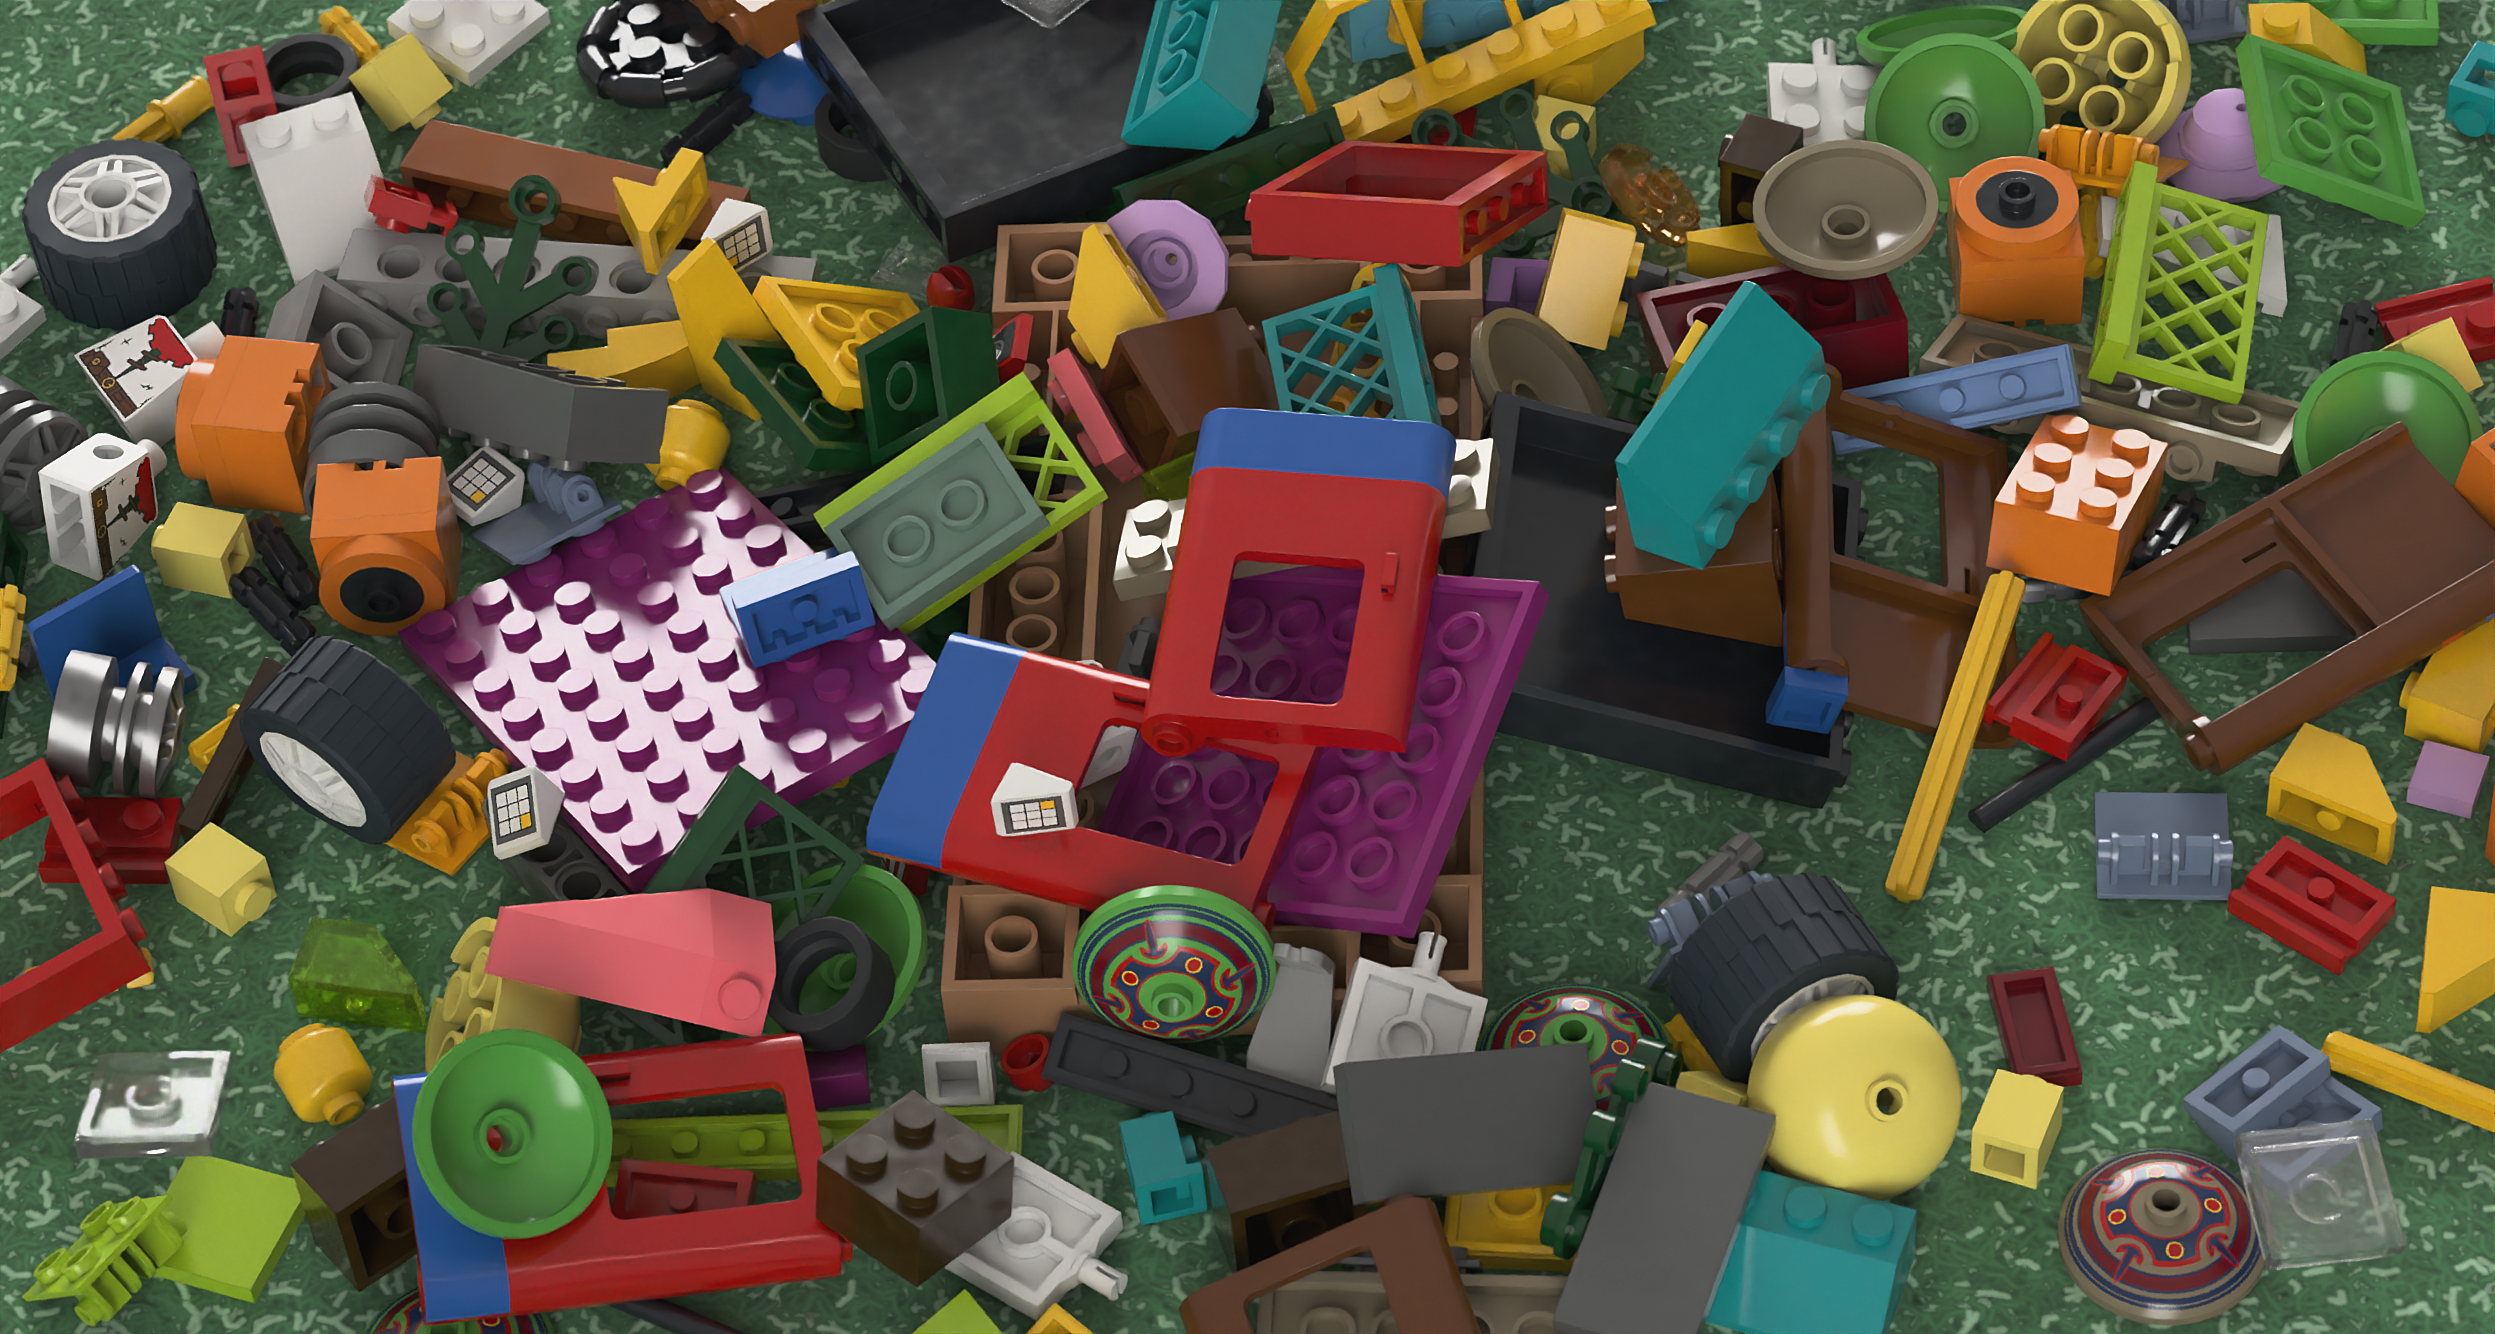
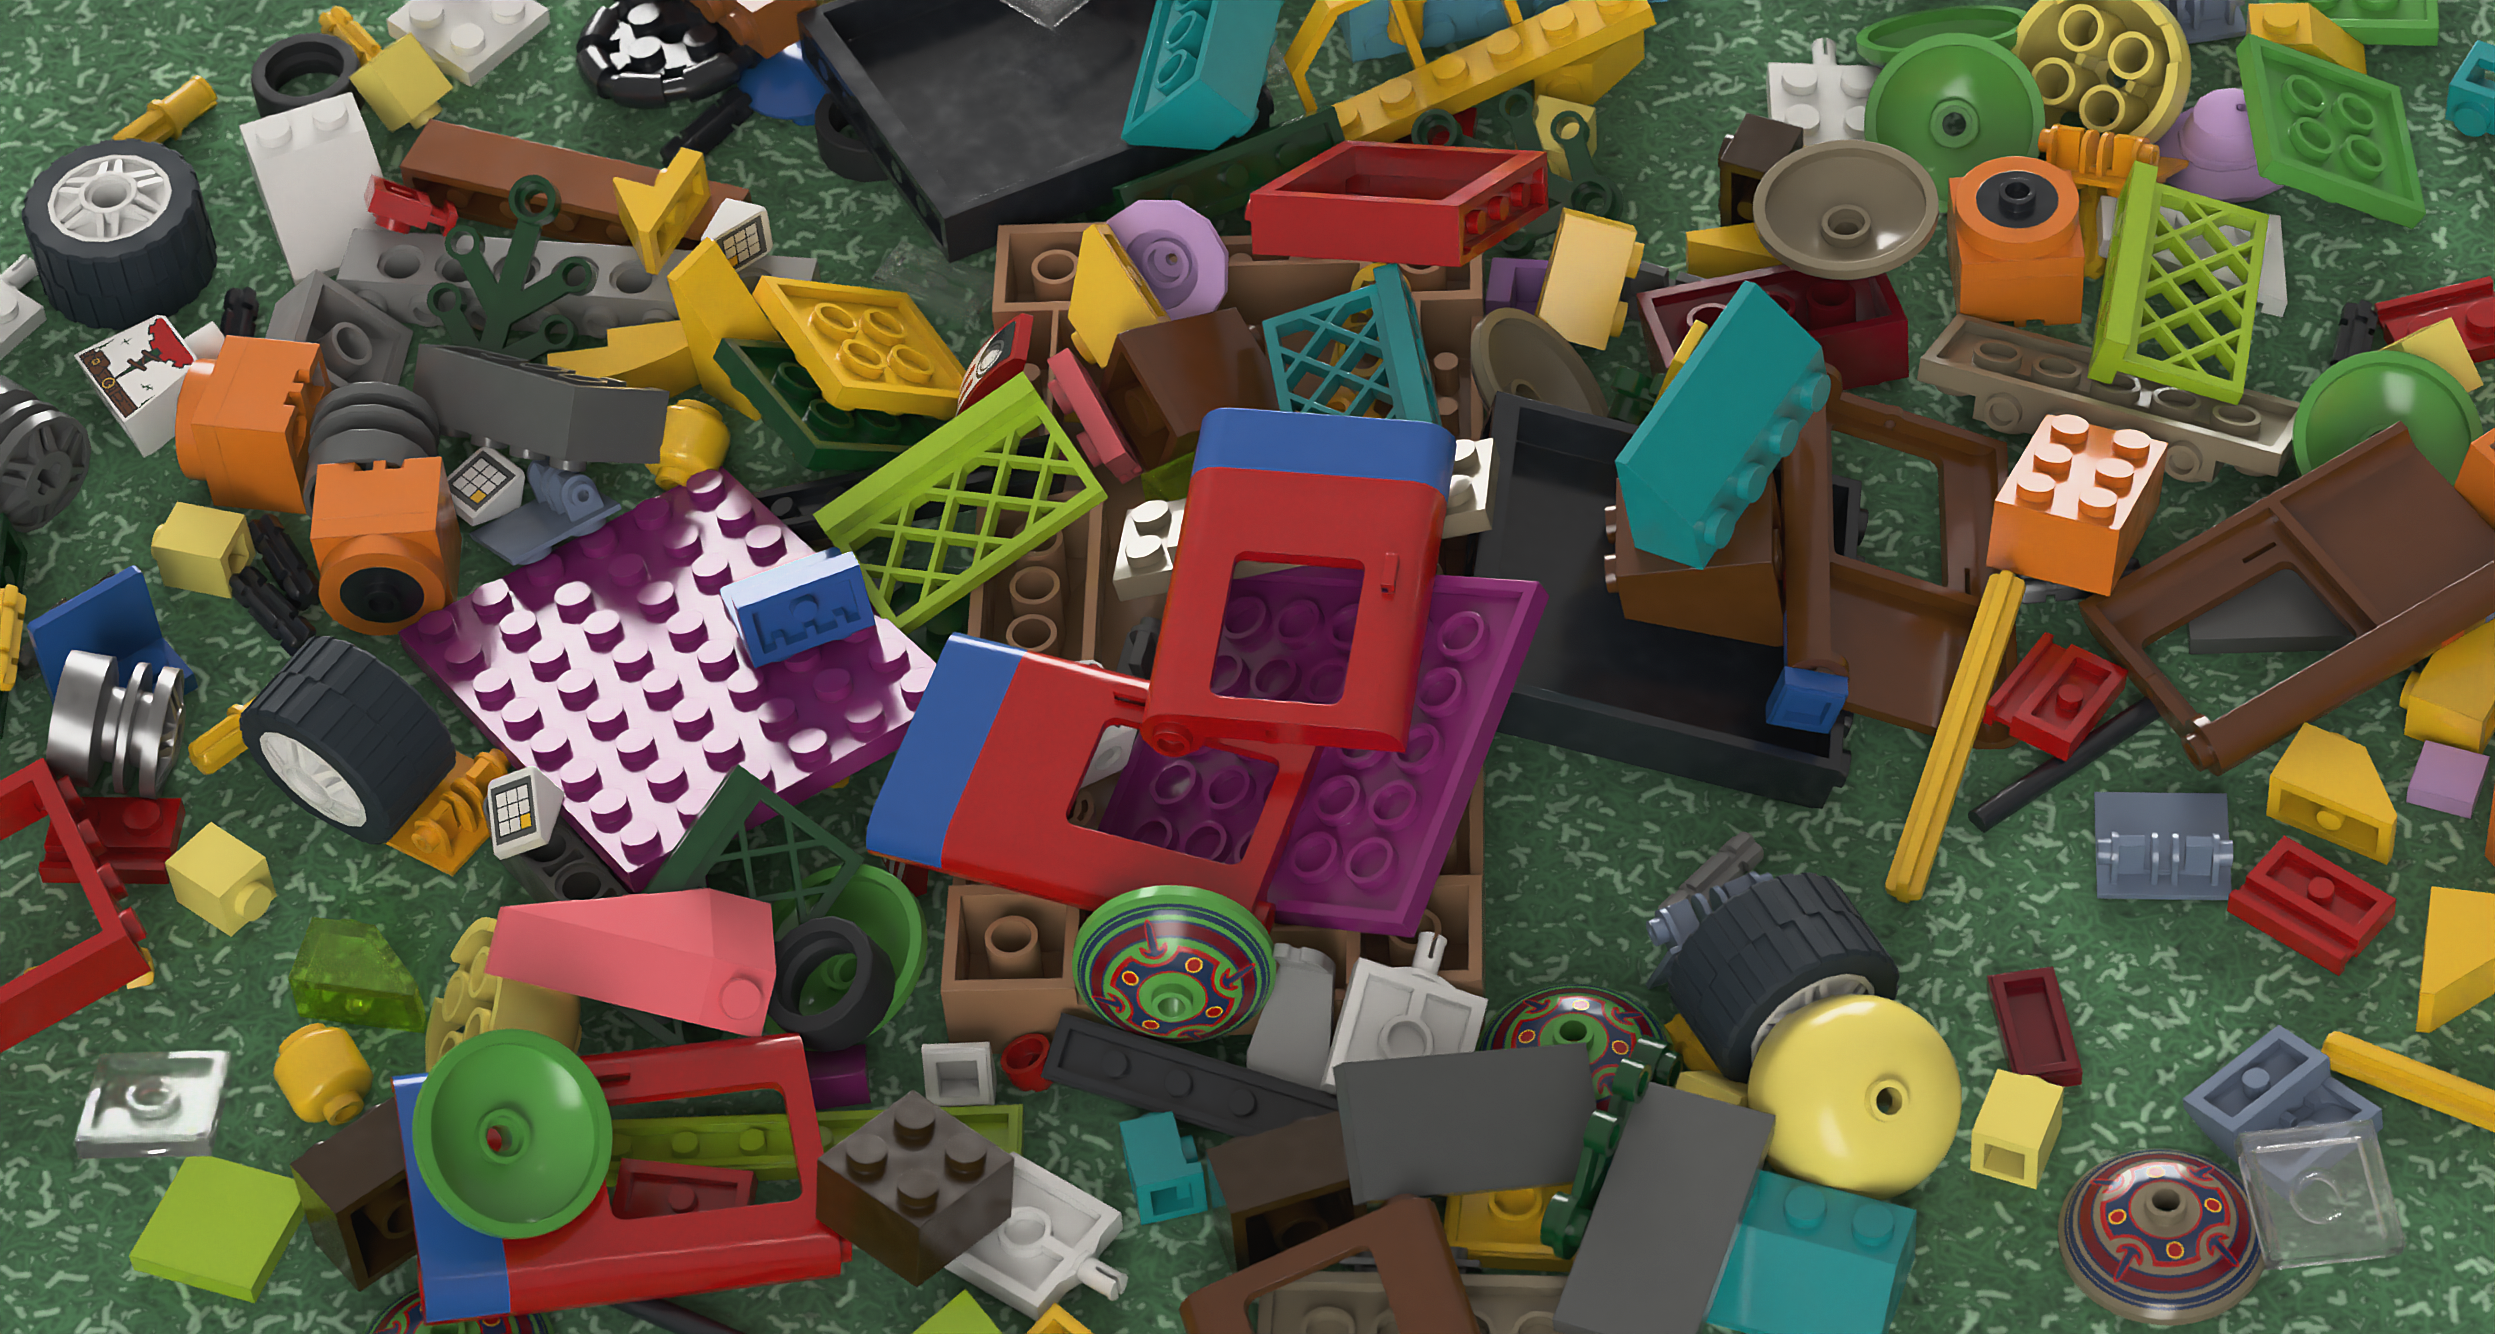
lime hinge [22,1195,187,1327] -> none
white torso [38,433,167,582] -> none
dark brown tile [178,656,285,843] -> none
red slope [203,44,278,167] -> none
sand green plate [824,422,1051,632] -> none
dark green brick [855,306,1000,467] -> none
red hinge [926,264,976,311] -> none
white slope [991,762,1079,836] -> none
clear orange tile [1599,143,1701,248] -> none
medium blue tile [1832,344,2083,456] -> none
black axle [2130,488,2206,568] -> none

